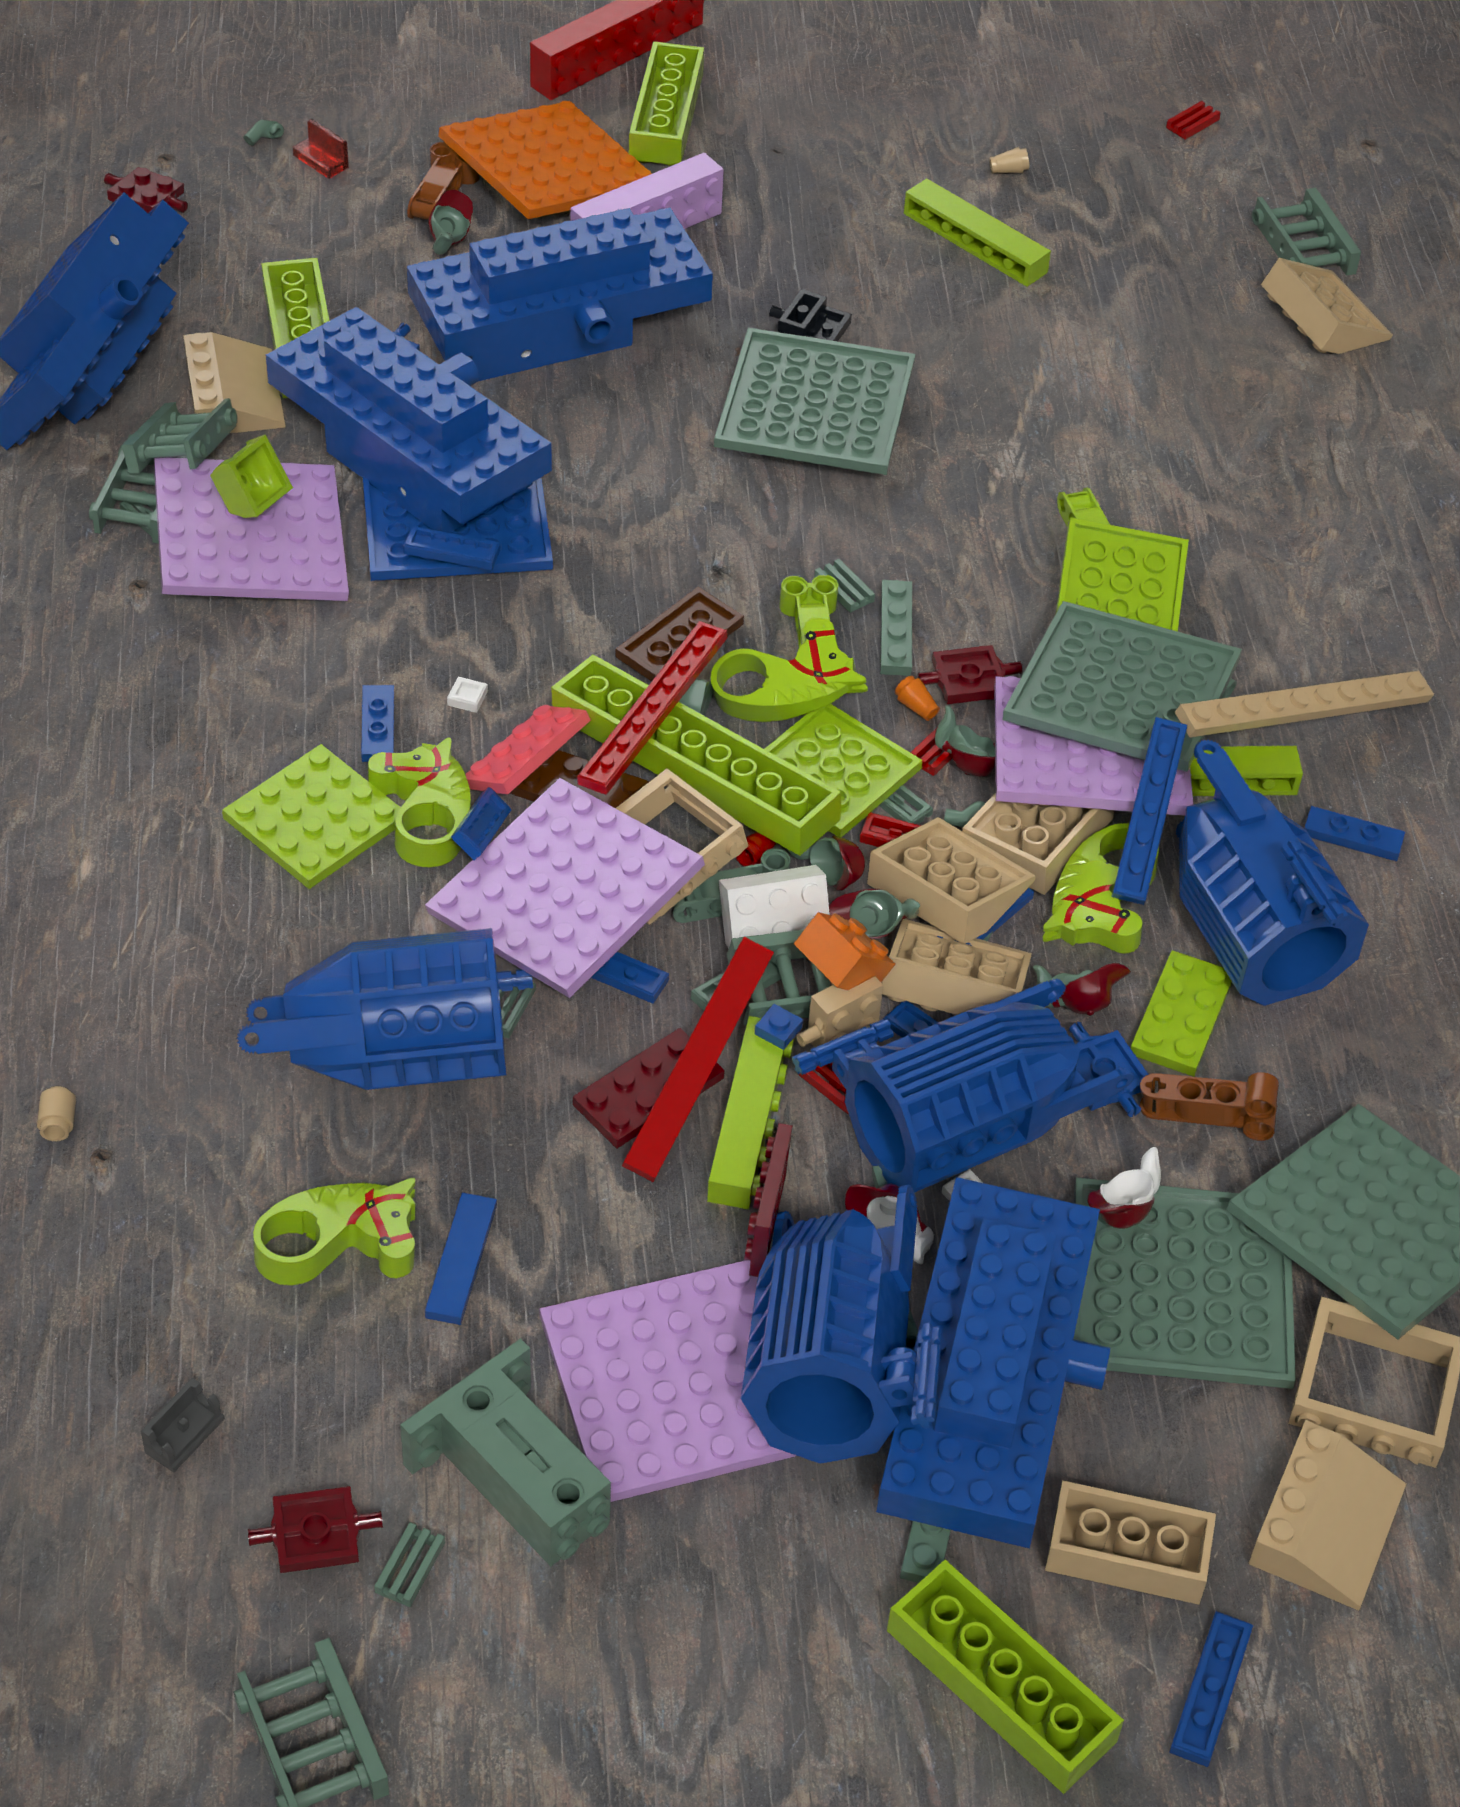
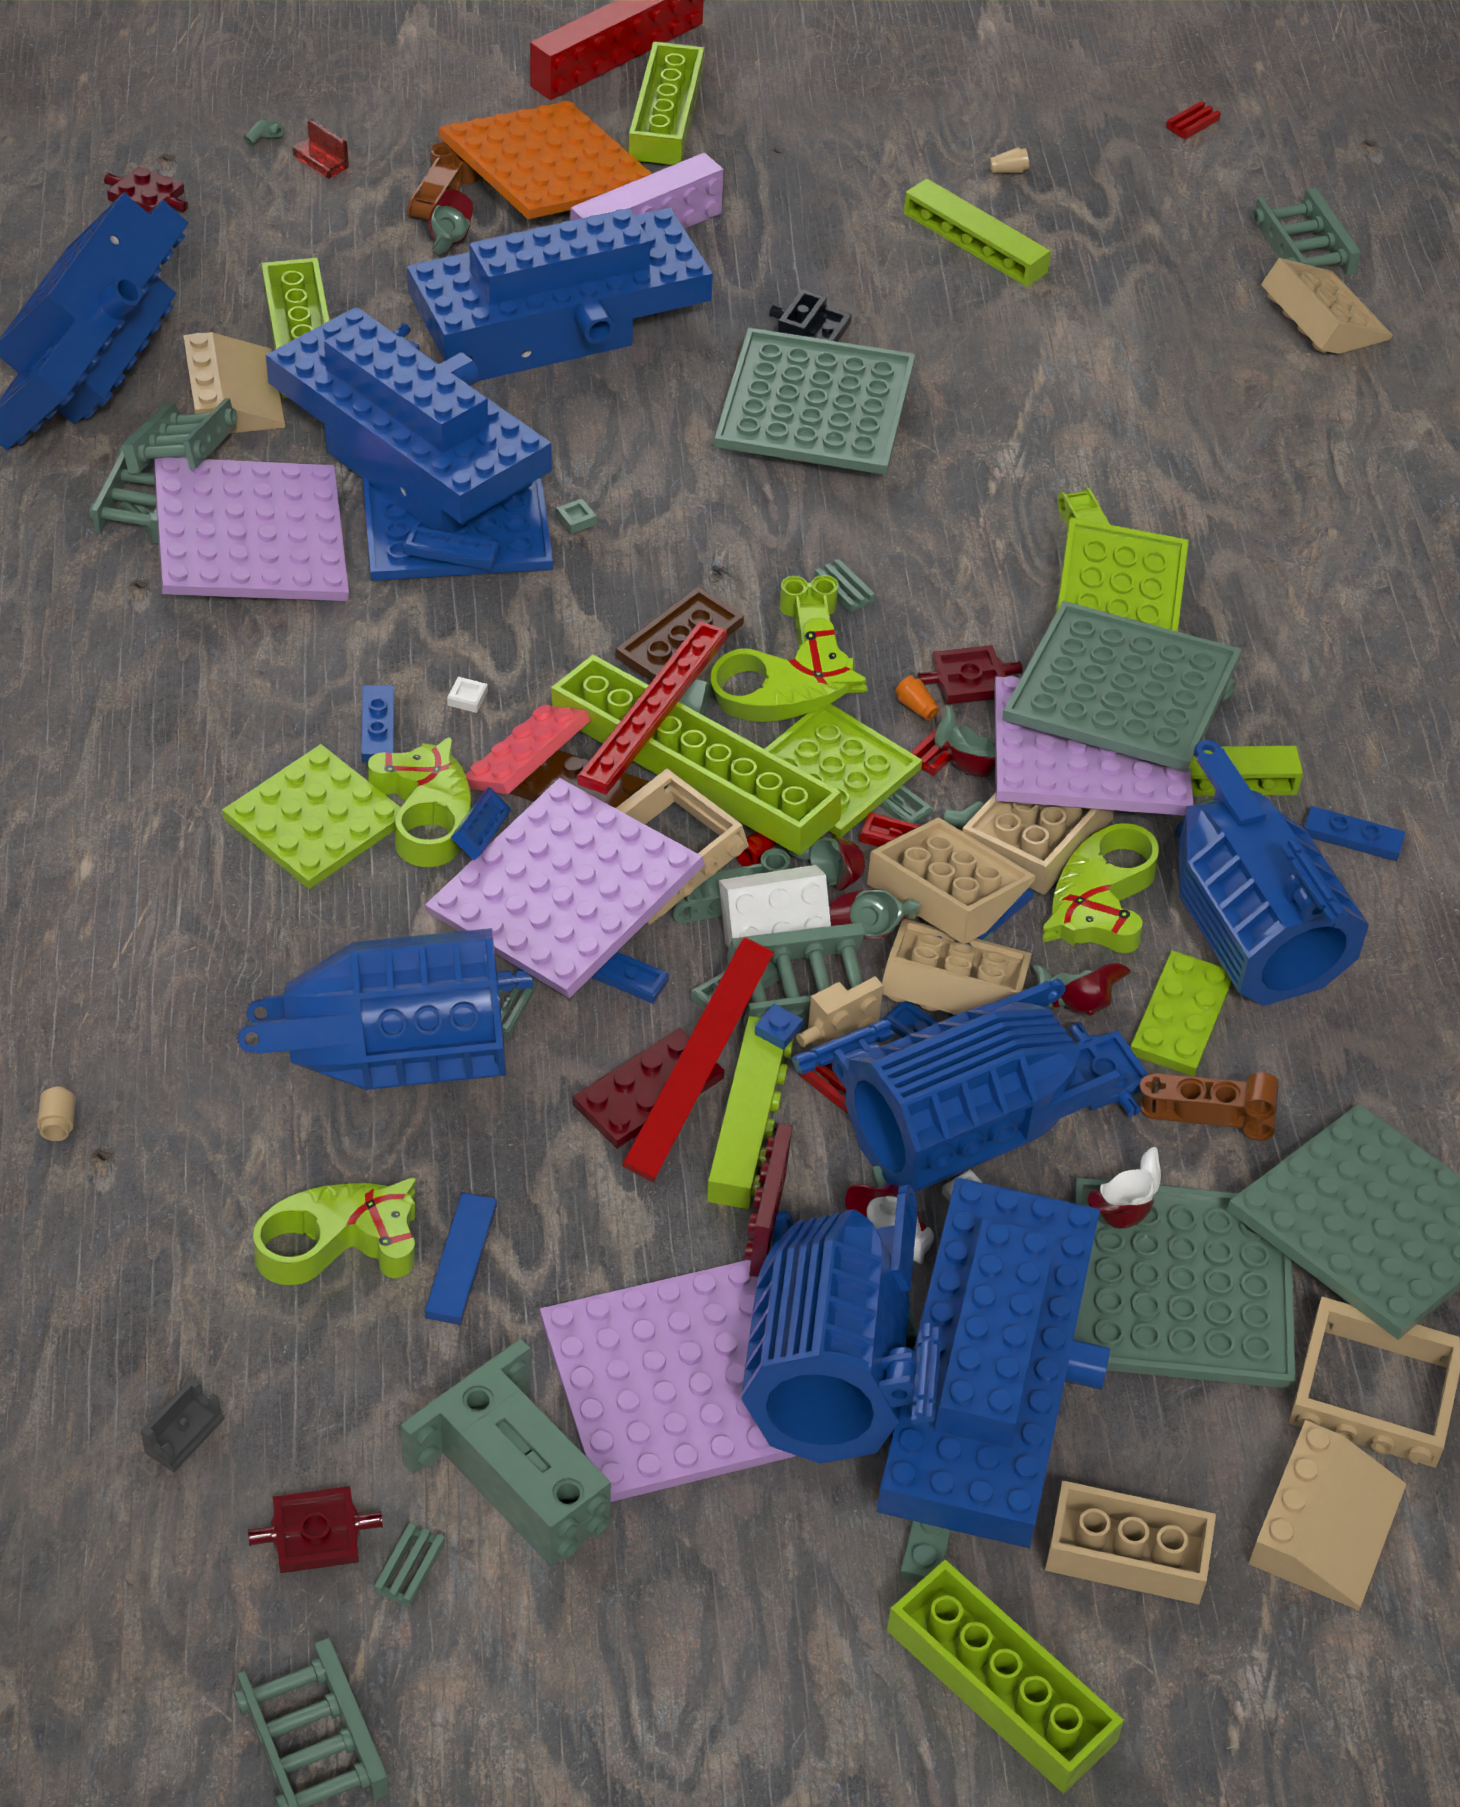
lime brick [210,434,293,518] -> none
orange brick [794,912,895,990] -> none
sand green plate [880,580,912,676] -> none
blue tile [1112,717,1187,905] -> none
blue tile [1169,1611,1253,1767] -> none
tan plate [1175,671,1434,737] -> none
none -> sand green plate [556,498,597,534]

